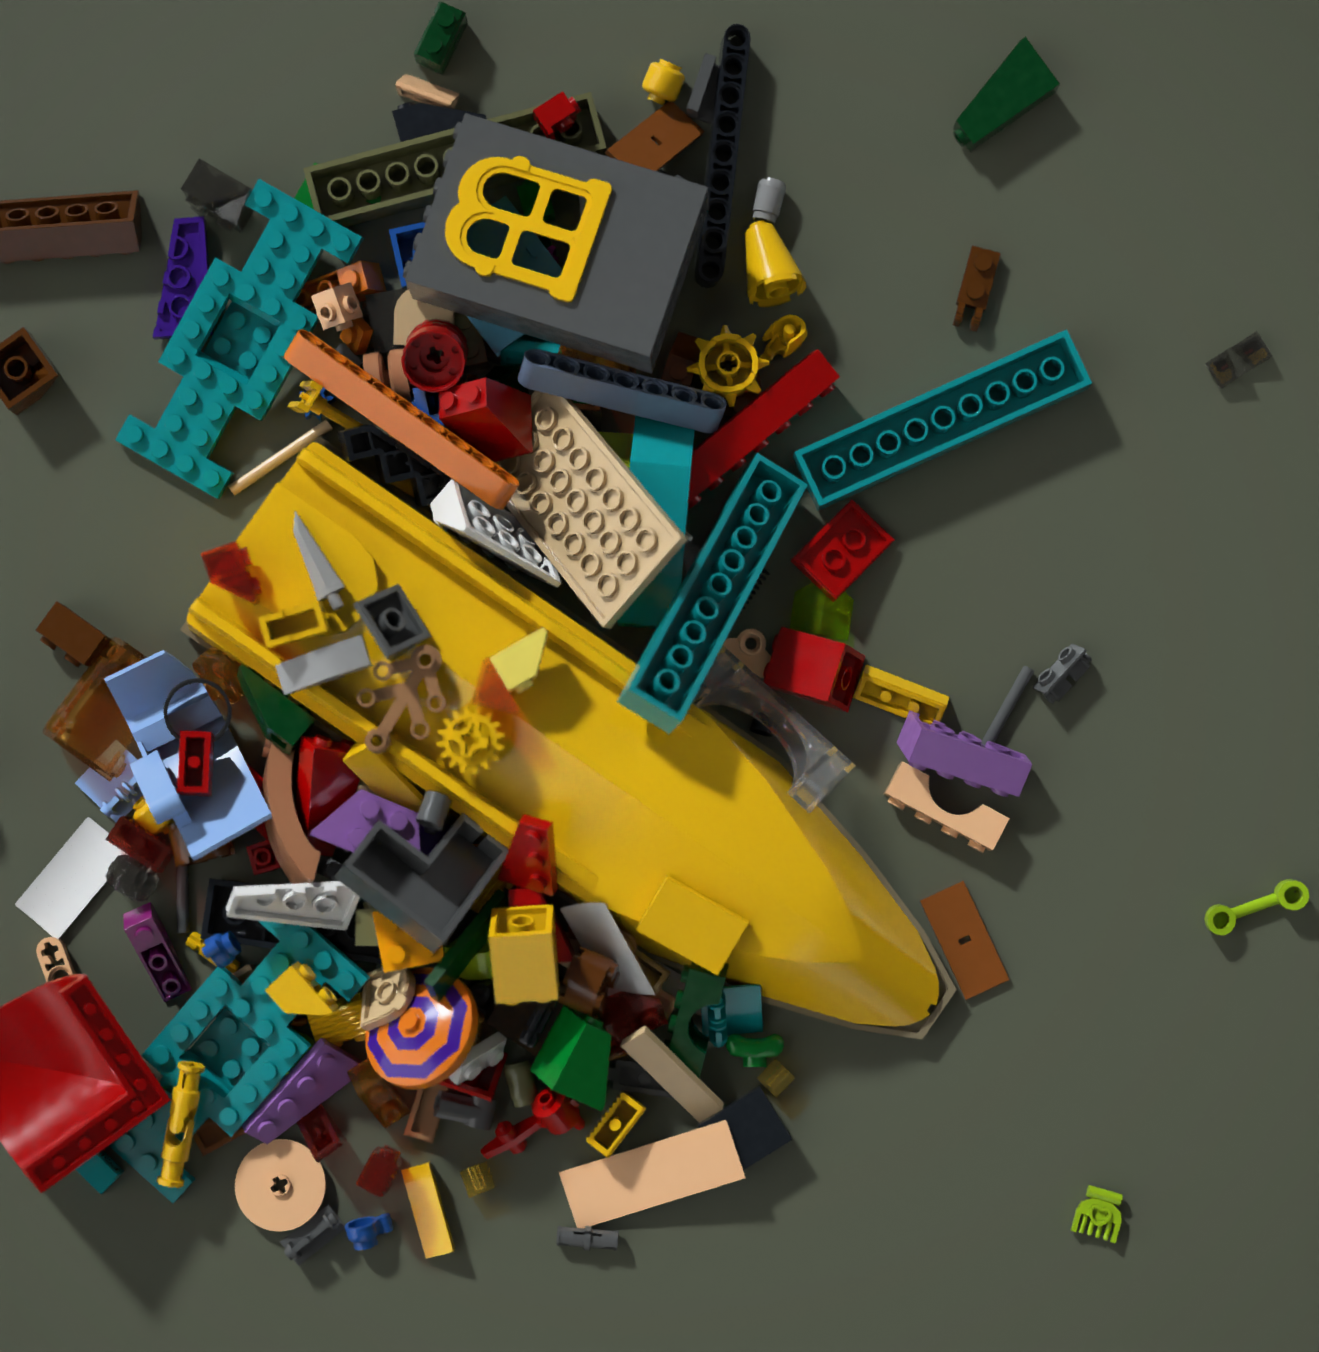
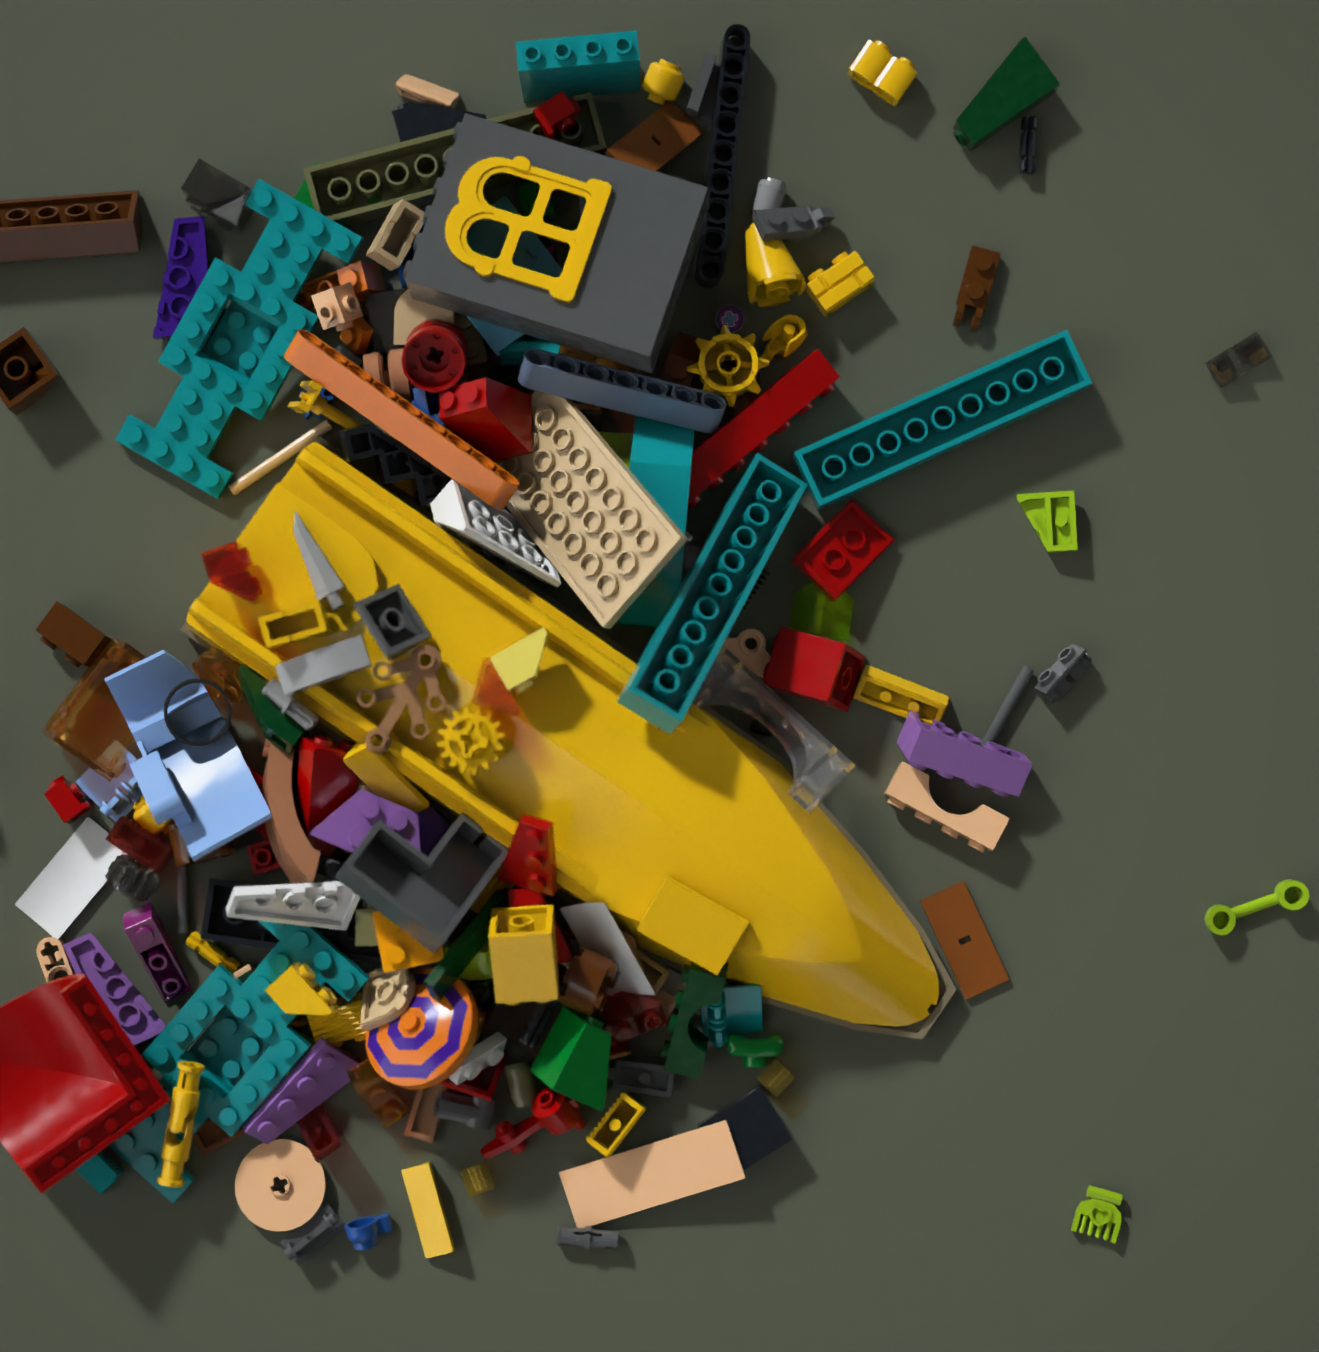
red brick [177,730,215,797] -> none
blue piece [202,931,241,969] -> none
clear red brick [356,1144,404,1197] -> none
dark green brick [414,1,468,75] -> none
dark grey piece [416,791,452,835] -> none
tan tile [621,1026,724,1123] -> none
none -> red brick [44,775,95,824]
none -> medium lavender wing [63,932,166,1046]
none -> light grey axle [262,677,319,730]
none -> tan brick [366,199,425,271]
none -> teal panel [516,30,641,102]
none -> tile [715,304,745,334]
none -> dark grey hinge [752,206,835,241]
none -> yellow brick [805,251,876,318]
none -> yellow brick [847,40,918,107]
none -> lime wing [1017,490,1078,553]
none -> black axle [1019,116,1038,175]

